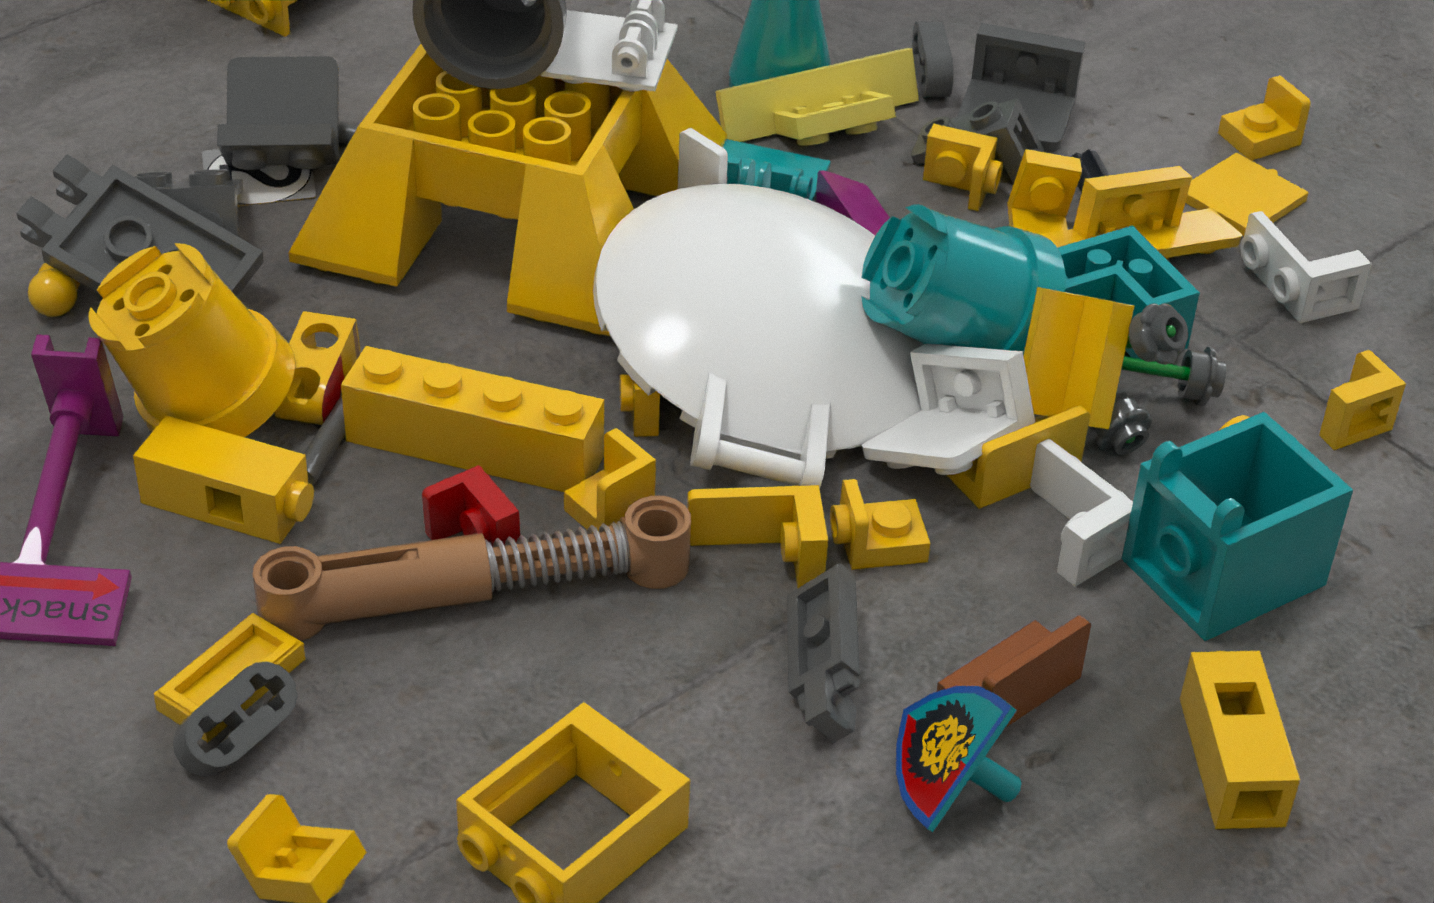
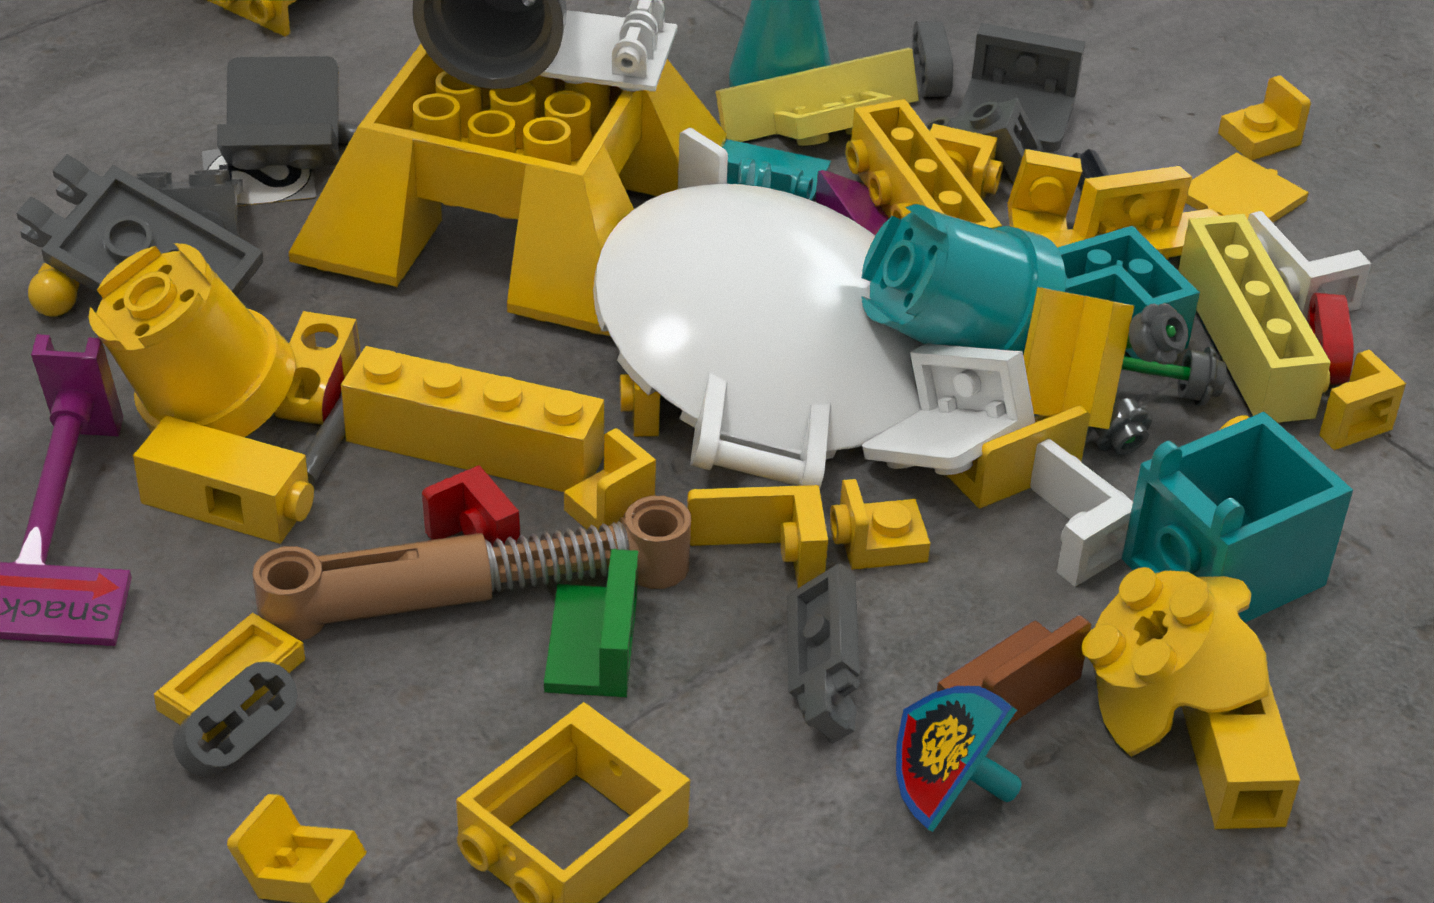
none -> green panel [544,549,638,698]
none -> yellow brick [845,99,1002,229]
none -> yellow brick [1082,567,1269,757]
none -> light yellow brick [1178,214,1331,423]
none -> red beam [1307,293,1354,385]

